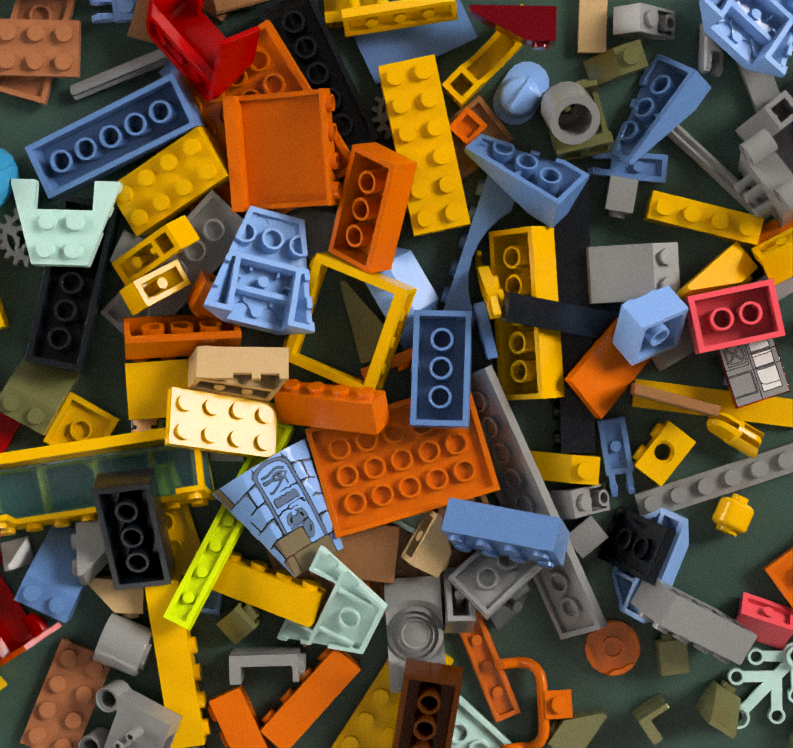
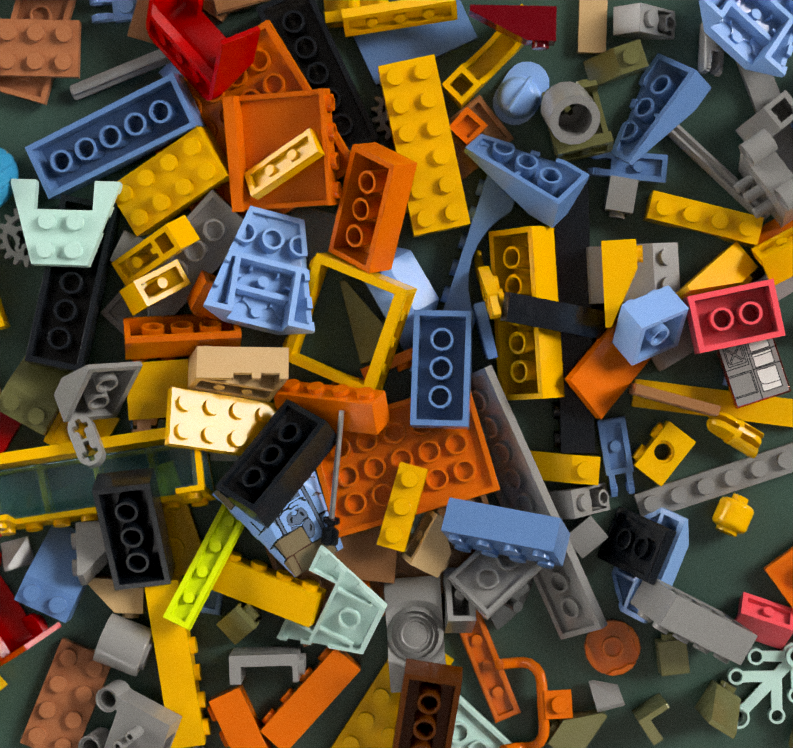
none -> light grey slope [54,361,143,422]
none -> light grey beam [67,415,106,468]
none -> black slope [215,399,337,528]
none -> yellow plate [244,128,325,200]
none -> piece [321,410,345,546]
none -> yellow plate [377,462,428,553]
none -> light grey slope [588,680,625,712]
none -> yellow slope [601,239,643,328]

